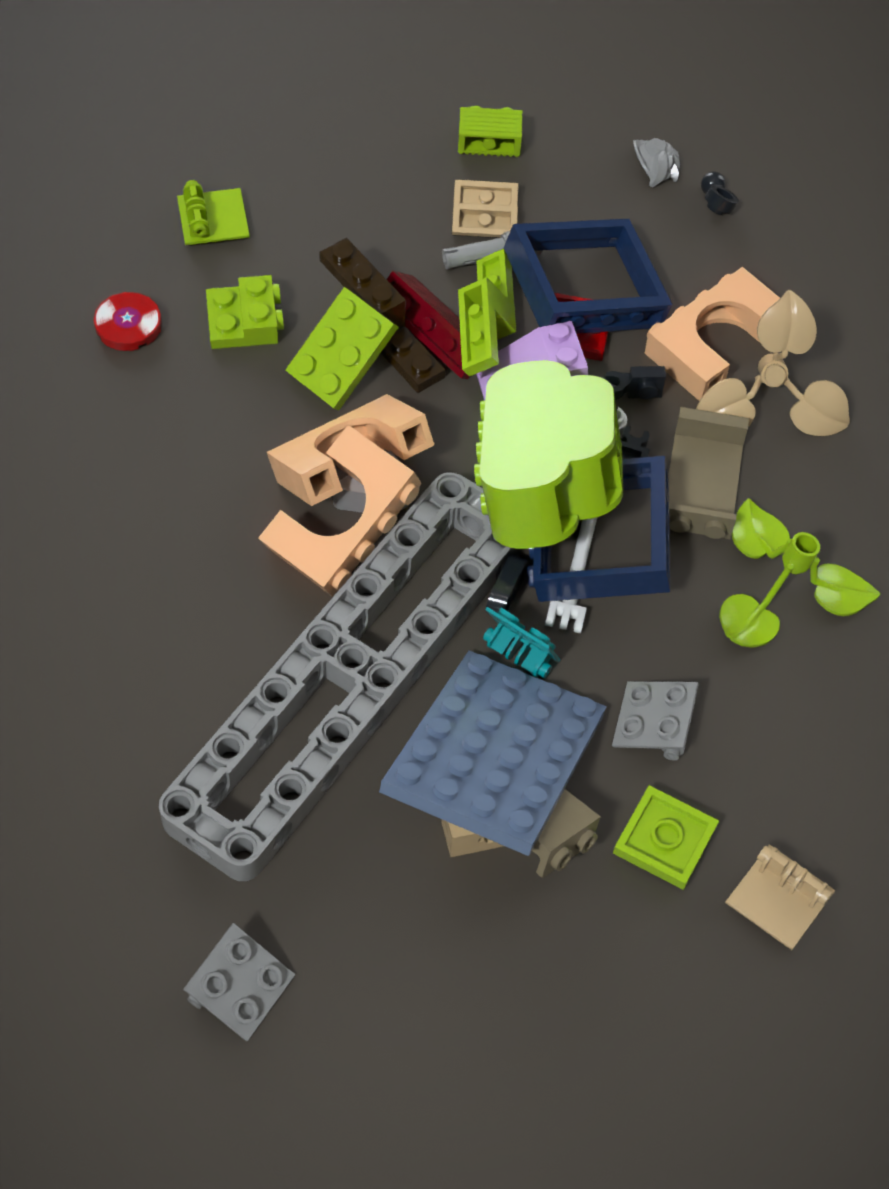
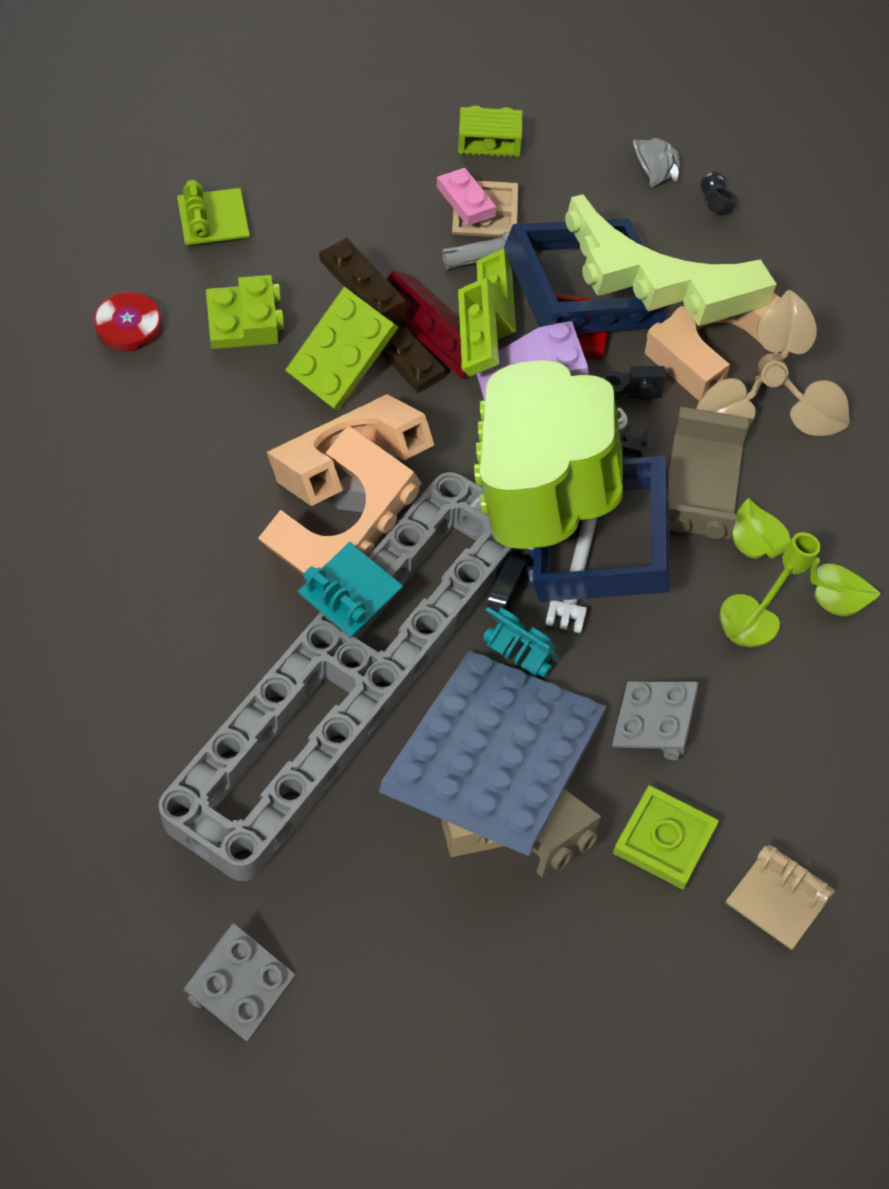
none -> teal hinge [297,542,403,638]
none -> bright pink plate [436,168,496,226]
none -> yellowish green arch [565,194,777,326]

